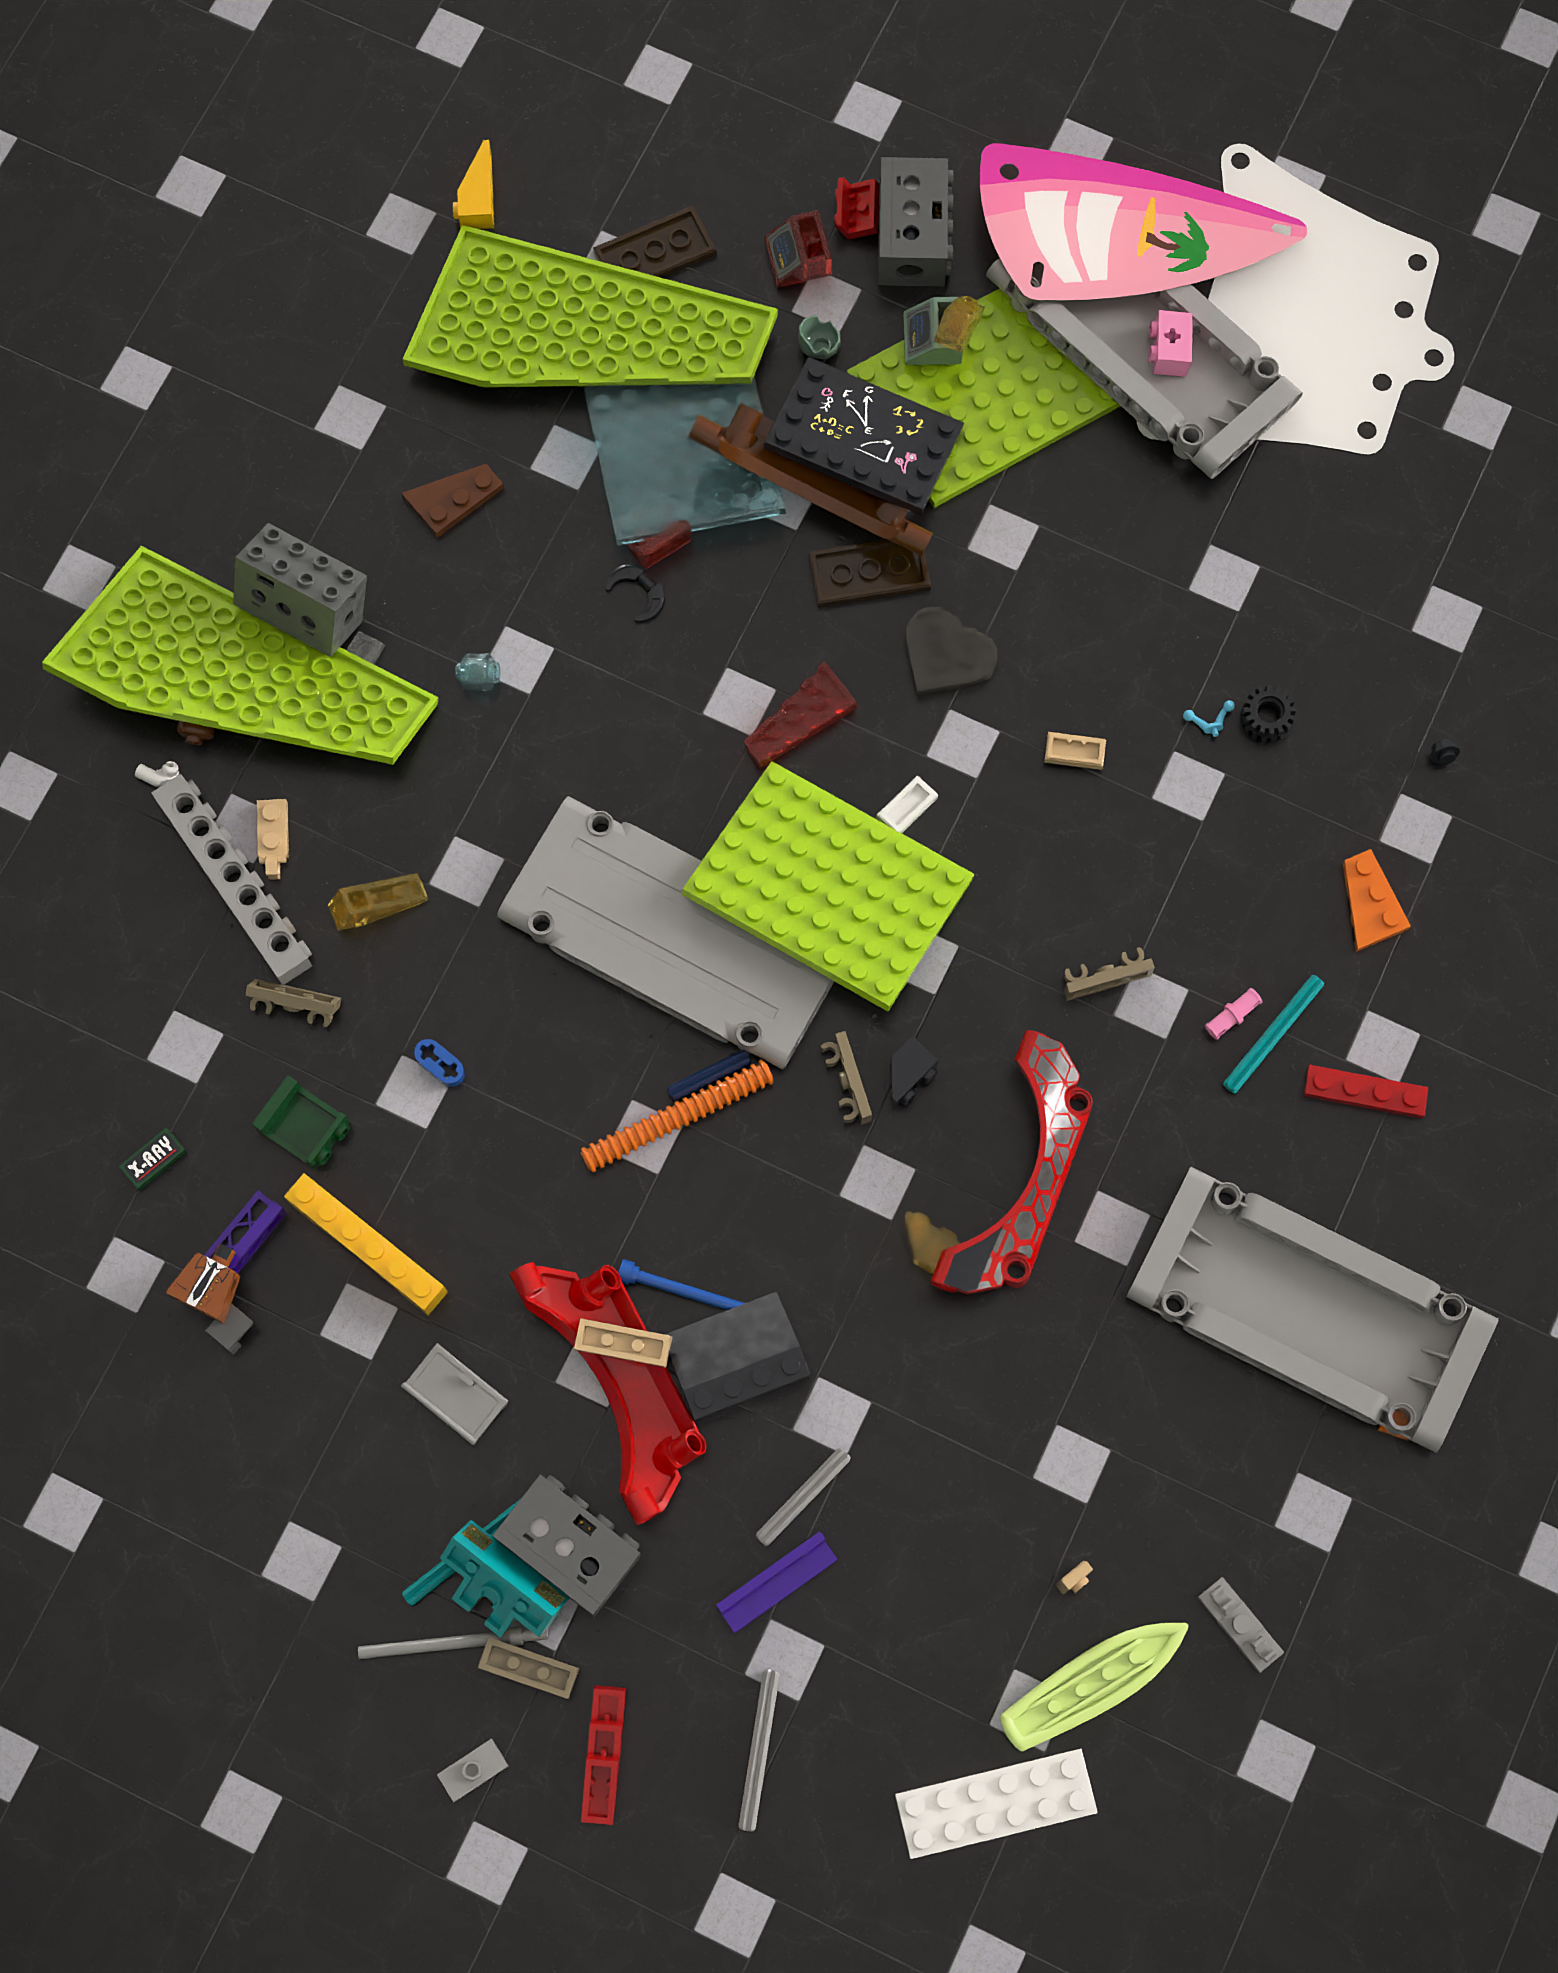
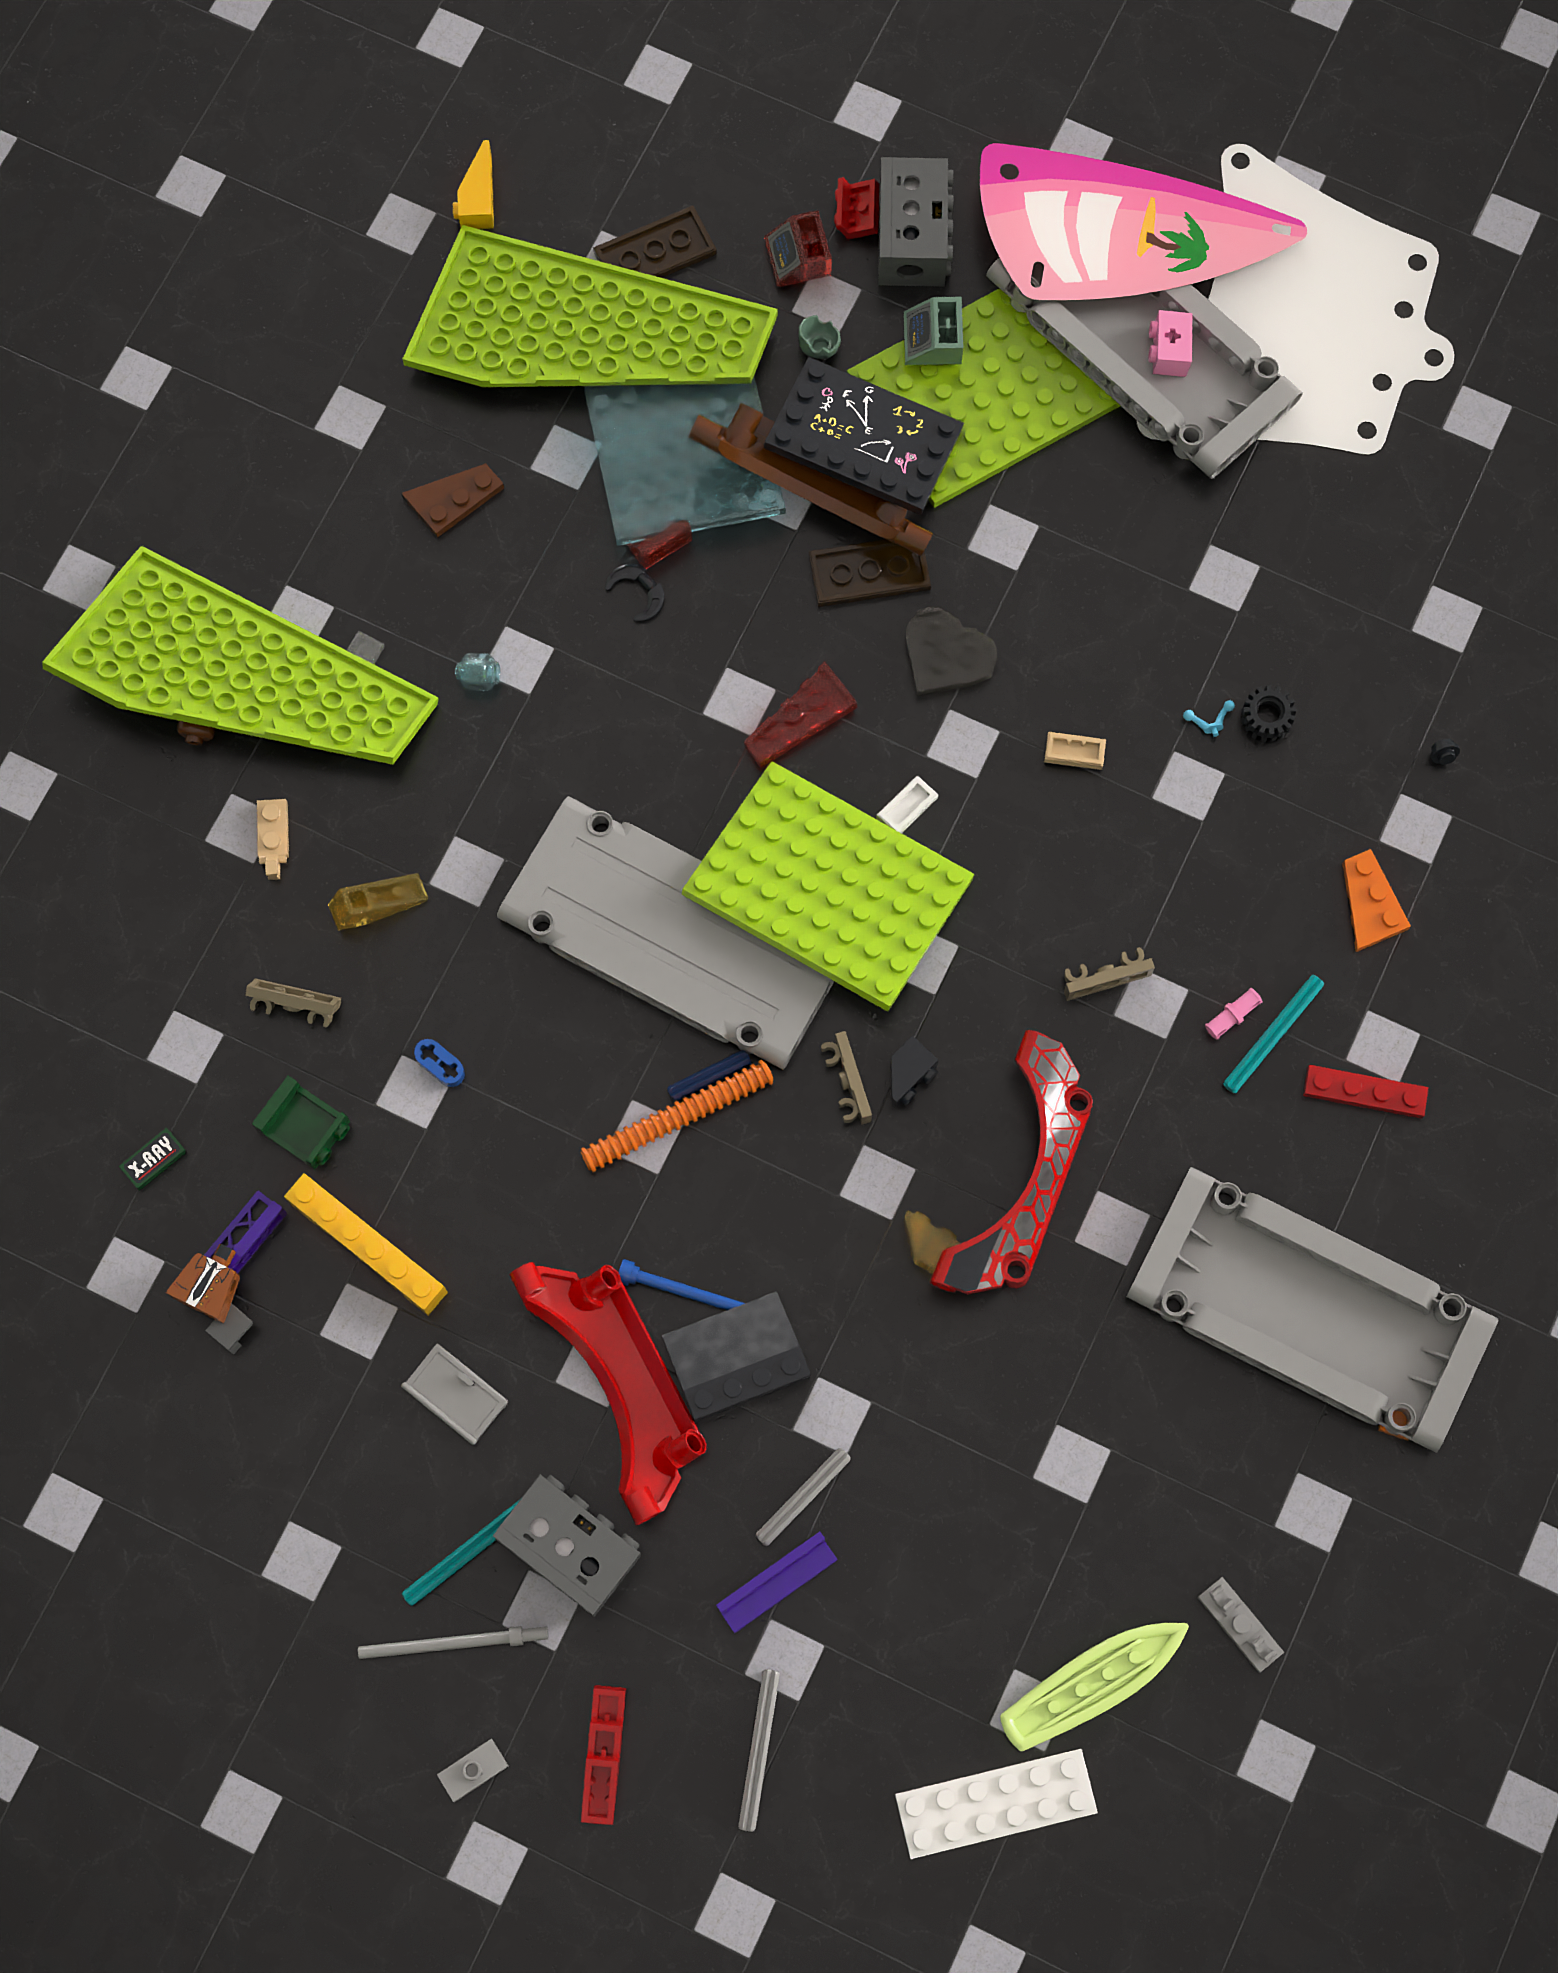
white arm [135,761,179,787] -> none
light grey brick [151,774,312,985] -> none
dark grey piece [233,523,367,657] -> none
teal piece [440,1520,570,1638] -> none
dark tan plate [478,1637,579,1699] -> none
tan plate [574,1318,672,1368] -> none
clear yellow slope [934,296,985,352] -> none
tan plate [1056,1561,1093,1594] -> none

